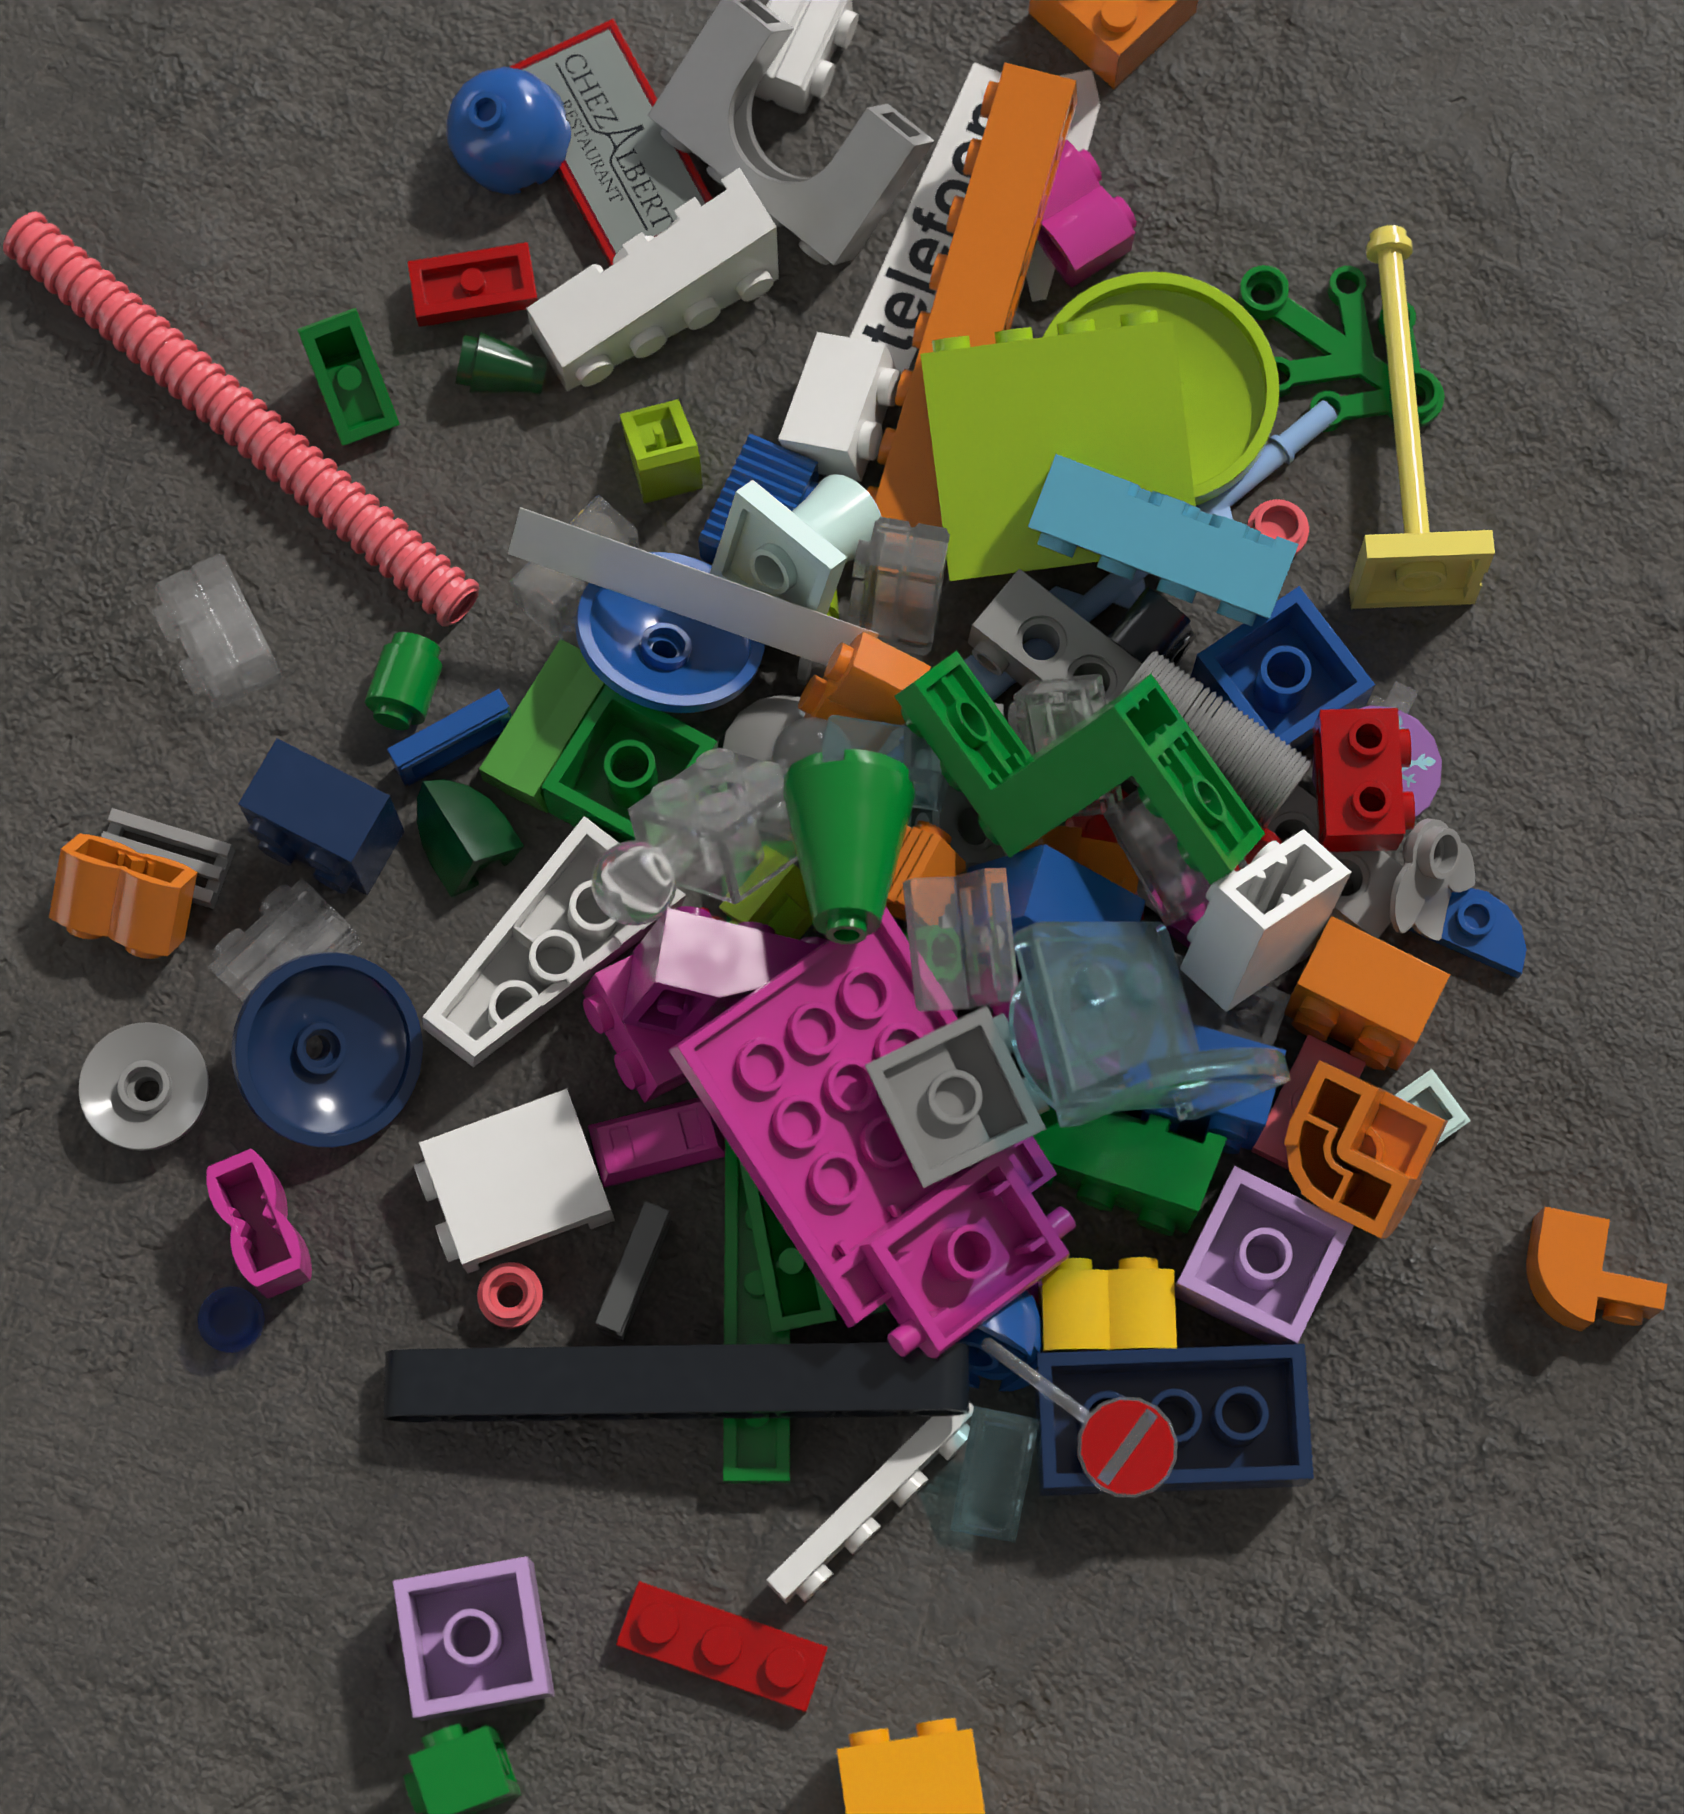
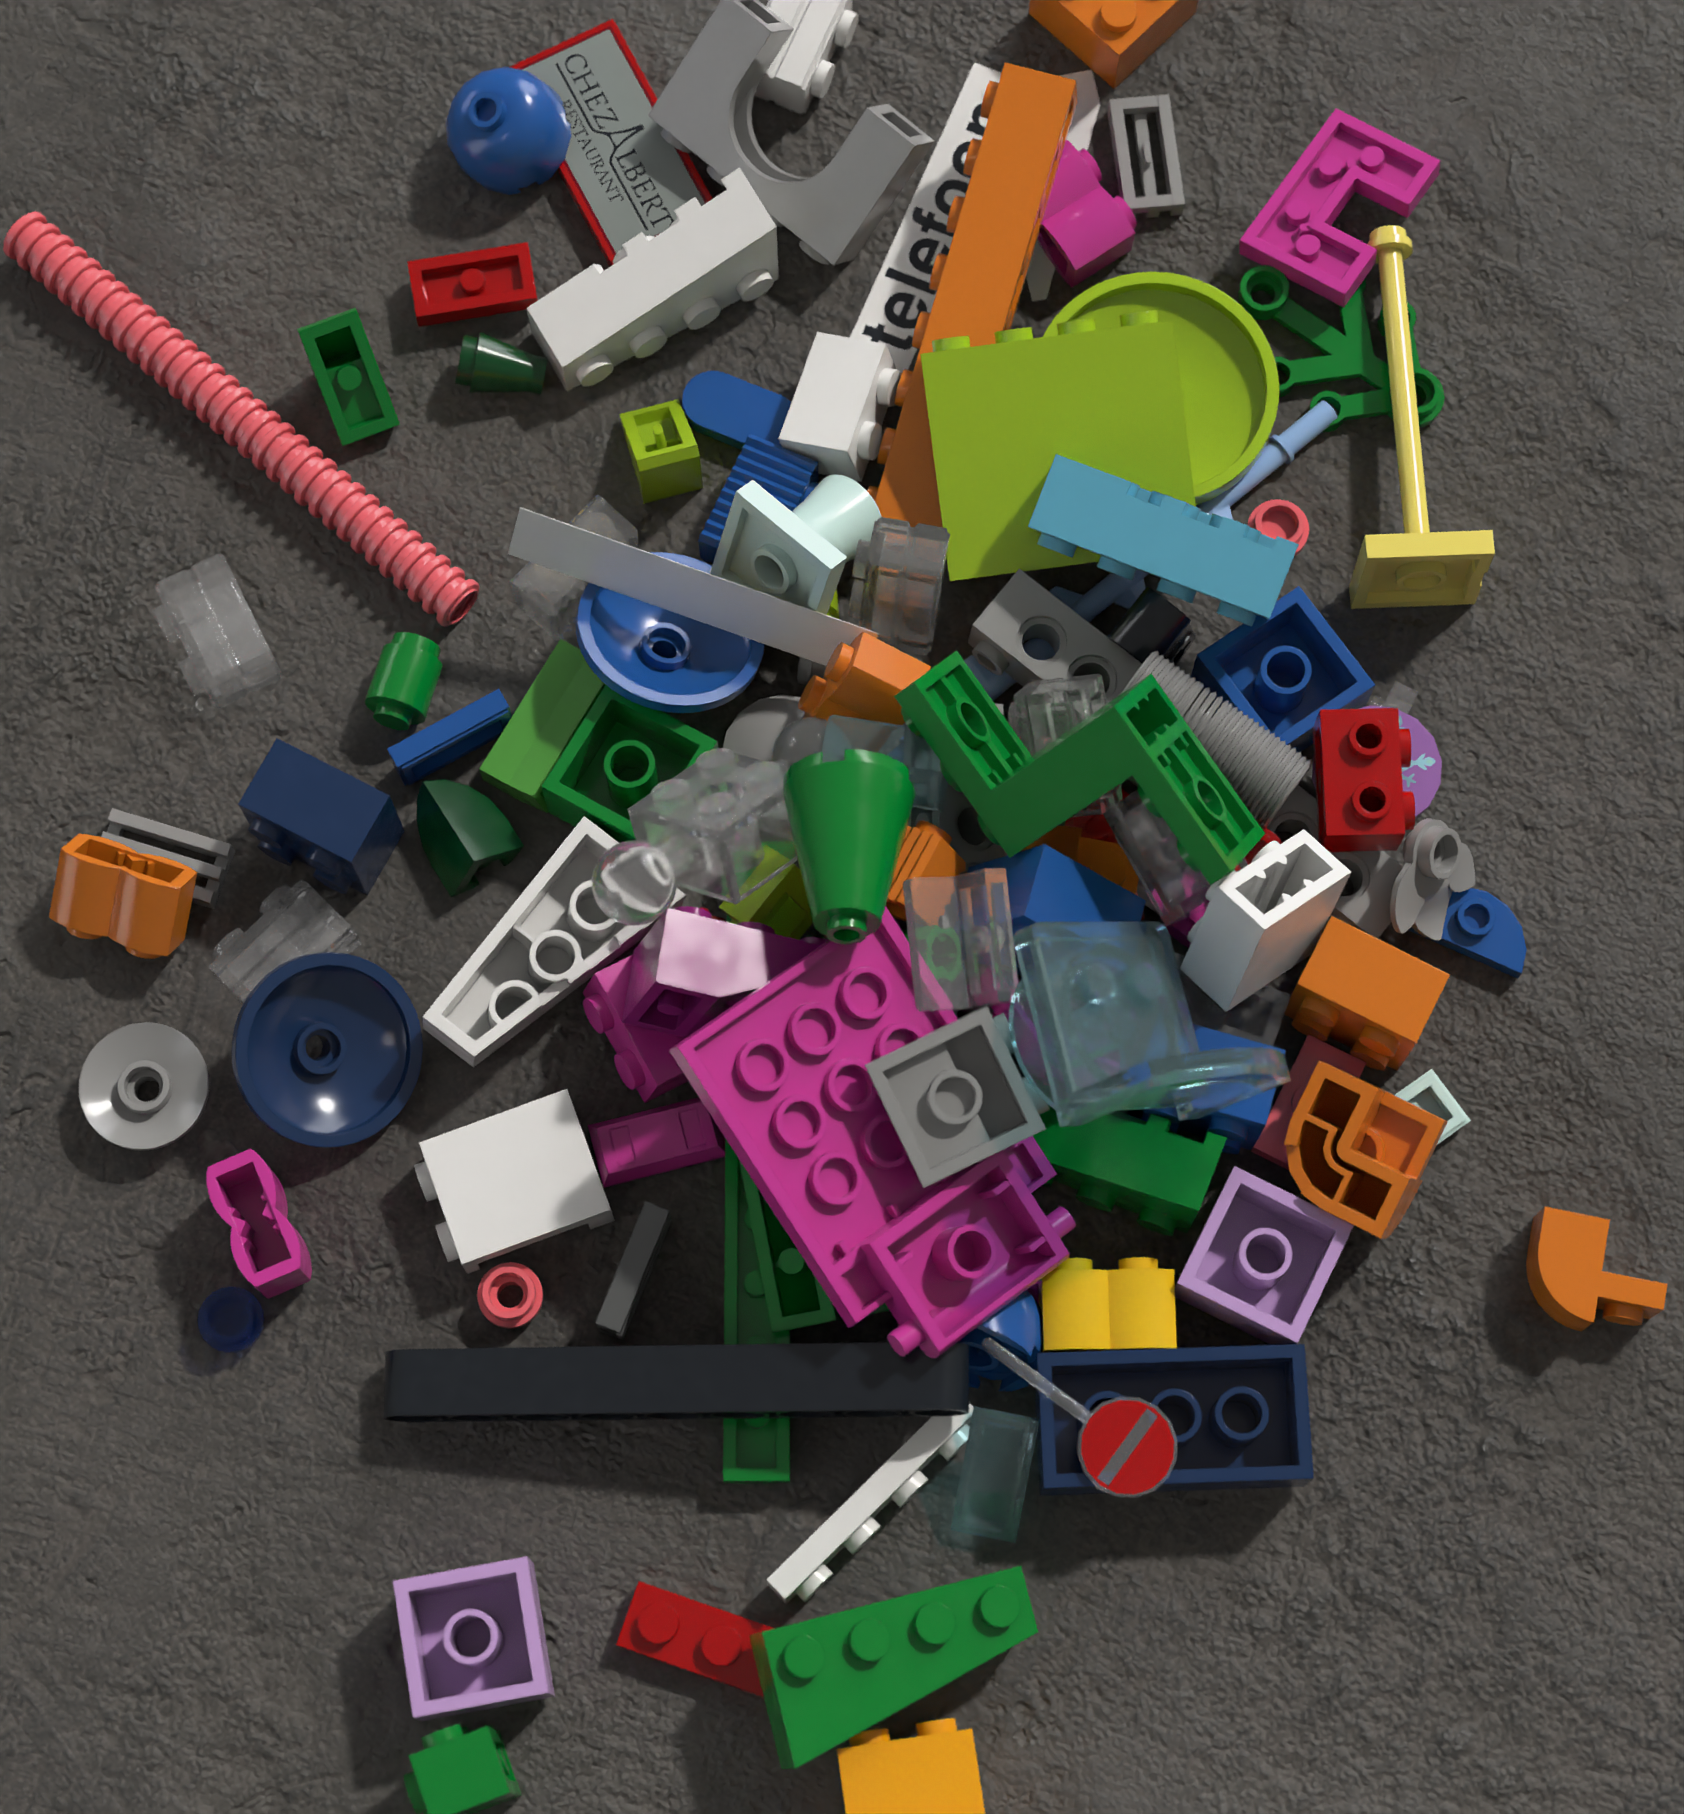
none -> blue tile [682,371,791,450]
none -> green wedge [749,1566,1038,1770]
none -> light grey tile [1107,94,1185,218]
none -> dark pink plate [1239,108,1441,307]

